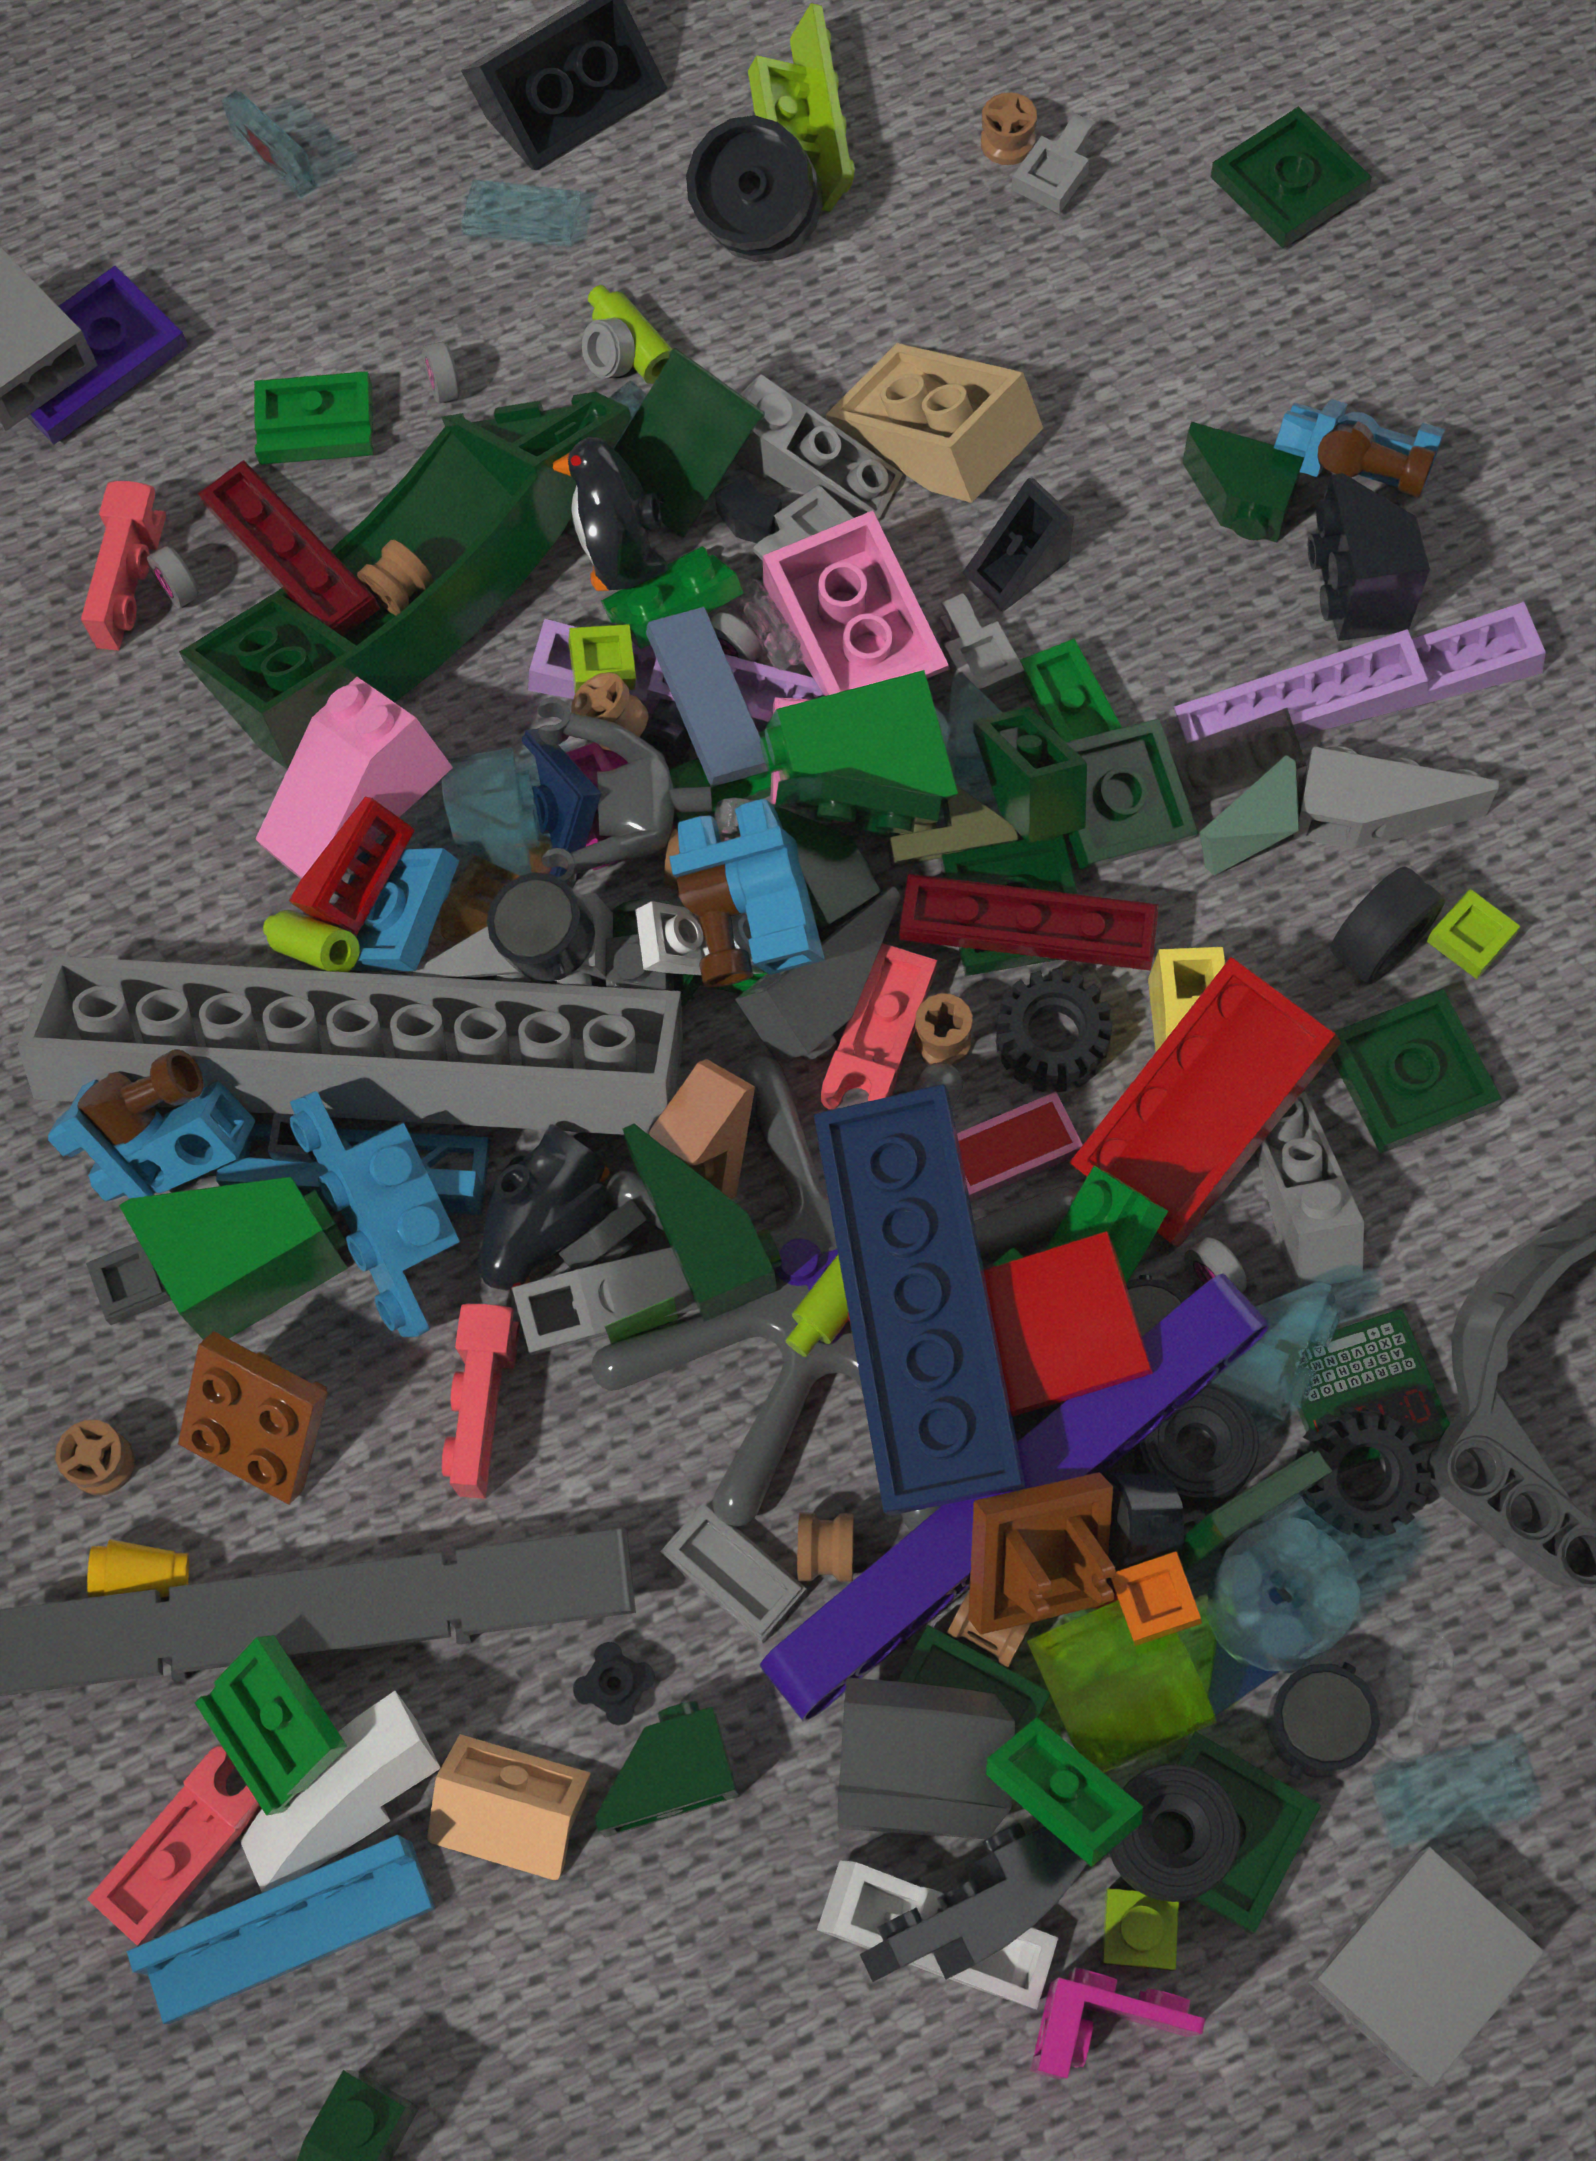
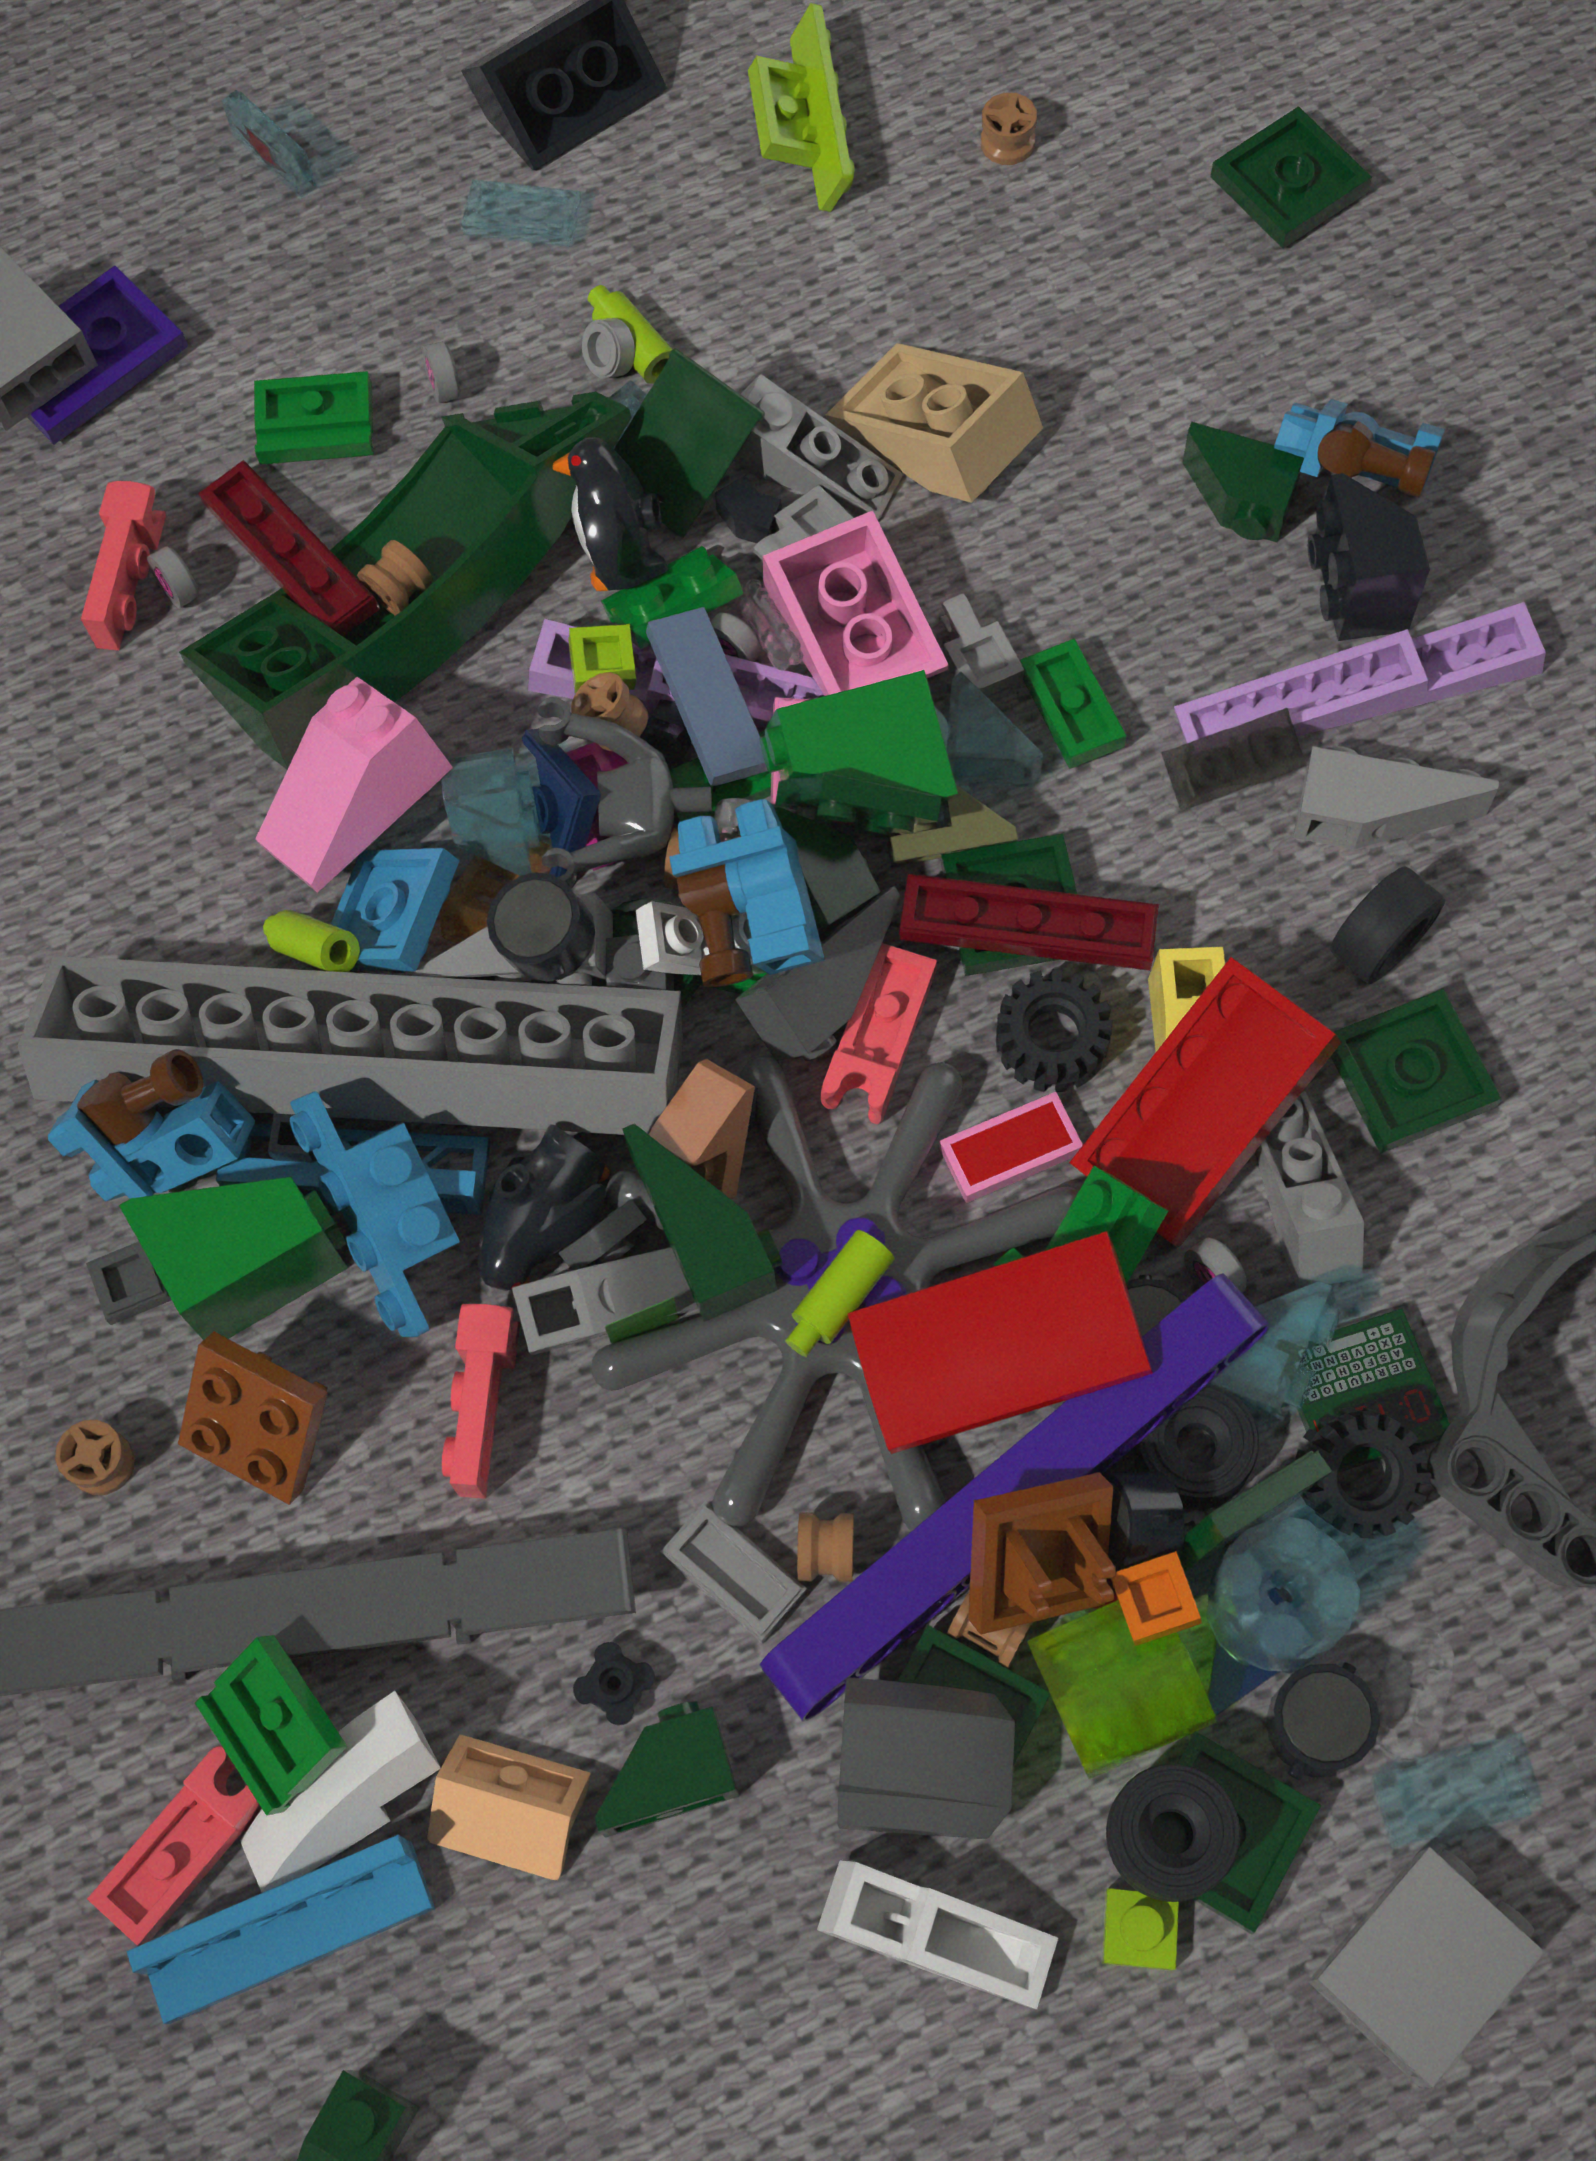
yellow cone [87,1539,190,1598] -> none
red slope [289,796,415,937] -> none
black wheel [686,115,823,262] -> none
dark blue plate [814,1084,1026,1516] -> none
black slope [860,1823,1087,1982] -> none
medium nougat bush [915,993,973,1066] -> none
black slope [962,478,1074,611] -> none
dark green slope [973,706,1087,844] -> none
green plate [986,1717,1143,1867] -> none
light grey plate [1012,114,1095,214] -> none
dark pink bracket [1030,1968,1205,2079] -> none
dark green plate [1066,718,1198,870] -> none
sand green slope [1199,755,1300,876] -> none
lime plate [1427,889,1521,979] -> none

